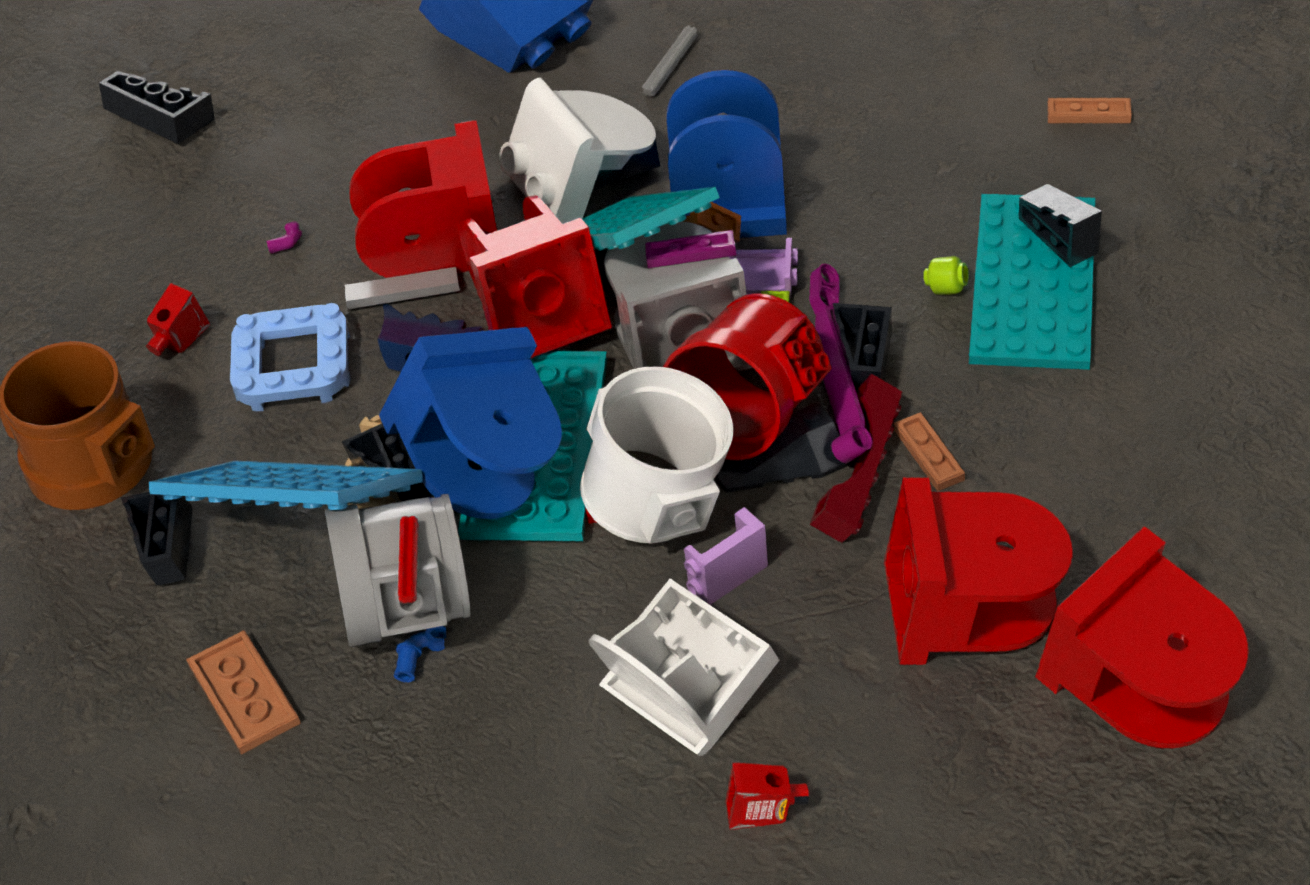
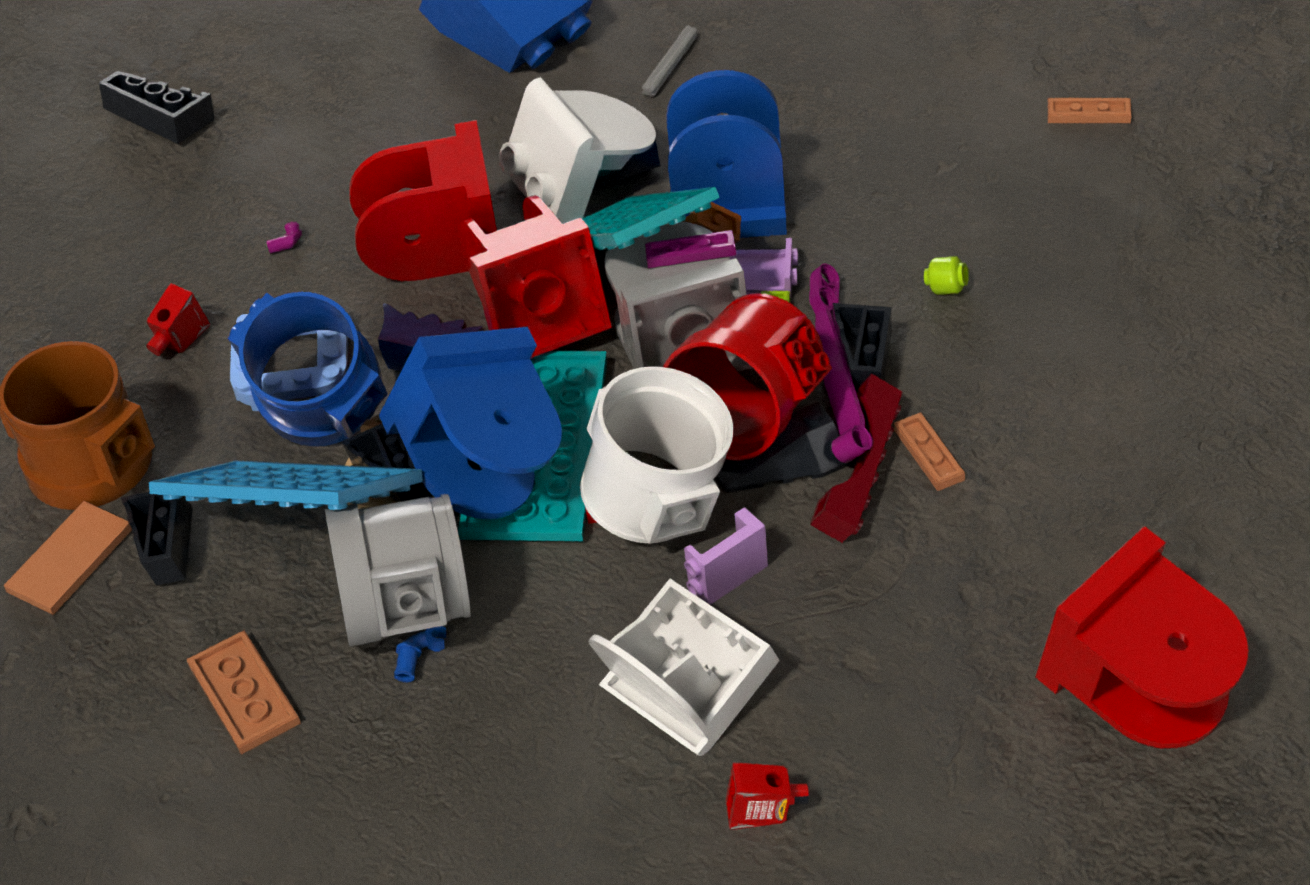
light grey tile [345,267,460,309] -> none
red axle [398,516,419,604] -> none
red piece [884,477,1073,665] -> none
teal plate [969,194,1095,370] -> none
black wedge [1019,184,1102,267] -> none
none -> nougat tile [3,501,132,615]
none -> blue cylinder [228,292,388,446]

